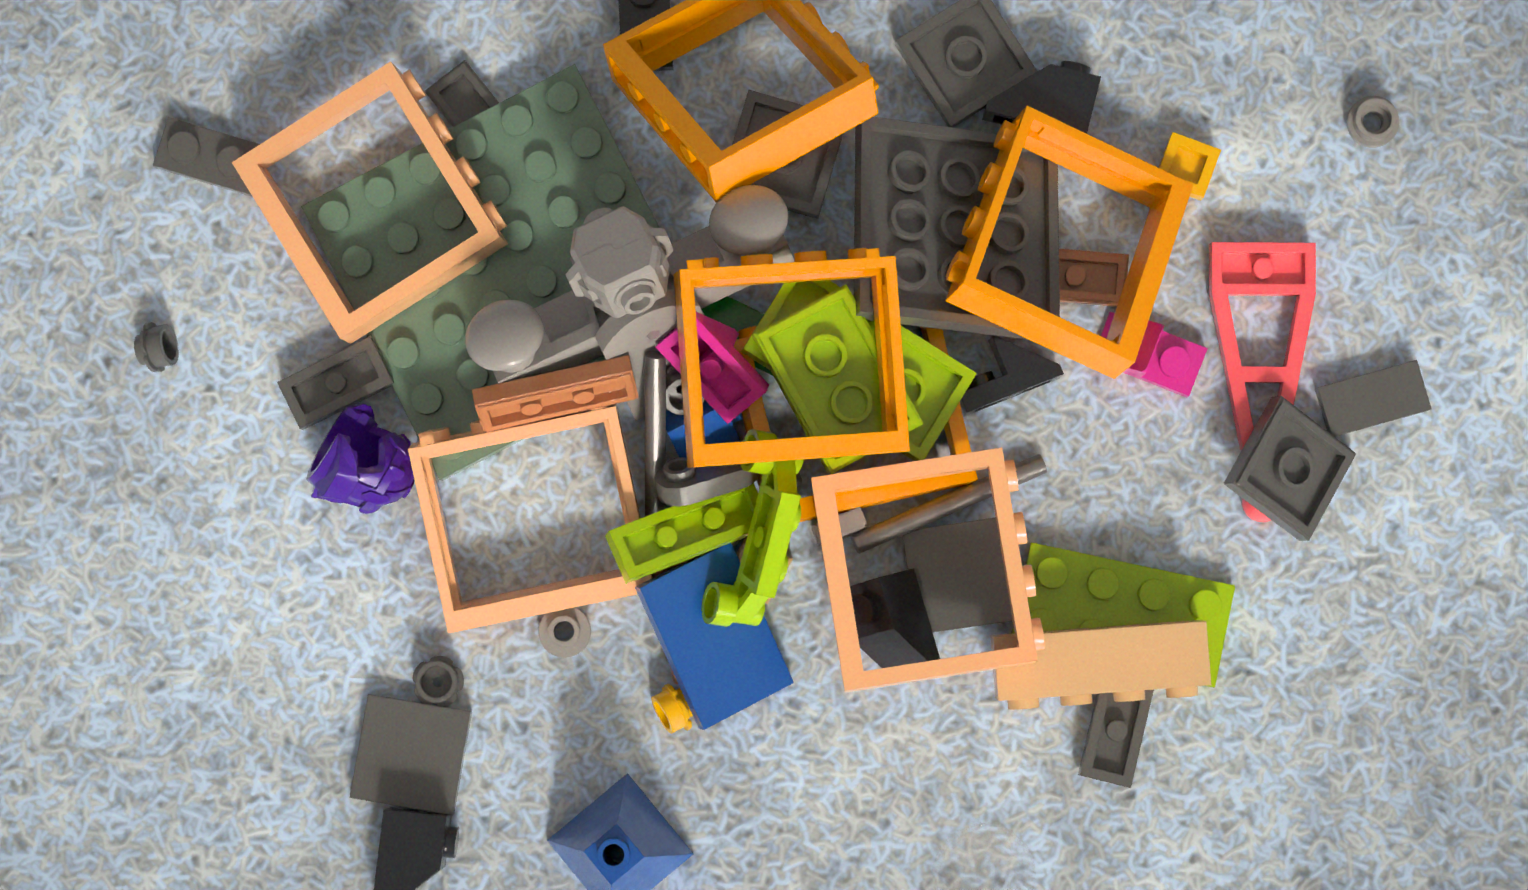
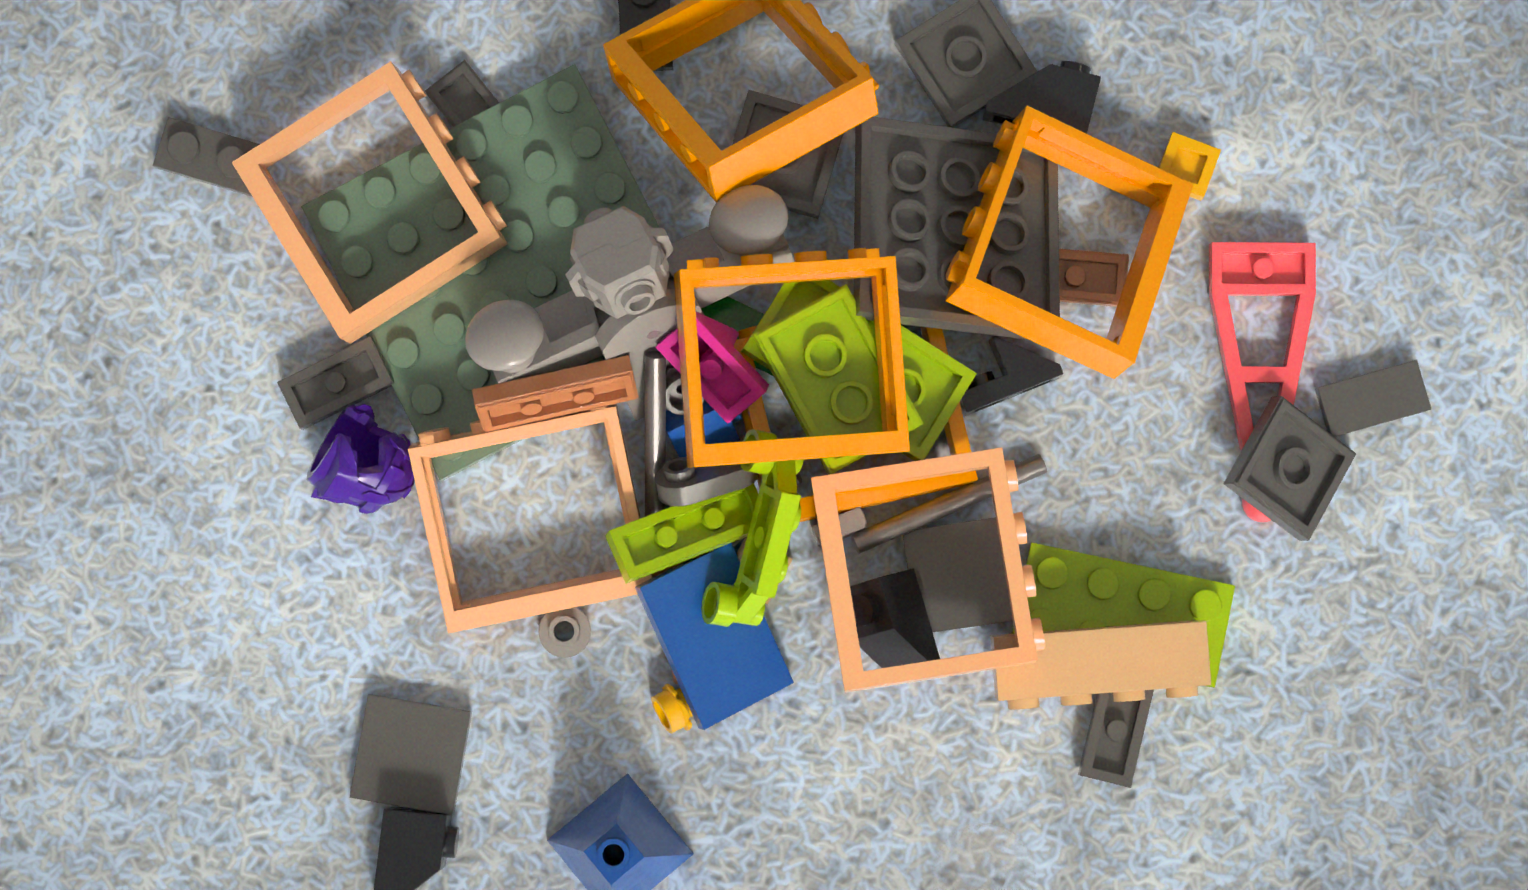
dark grey plate [134,322,179,372] -> none
dark grey plate [413,656,464,707] -> none
dark pink slope [1100,312,1208,398] -> none
light grey plate [1346,96,1399,148] -> none

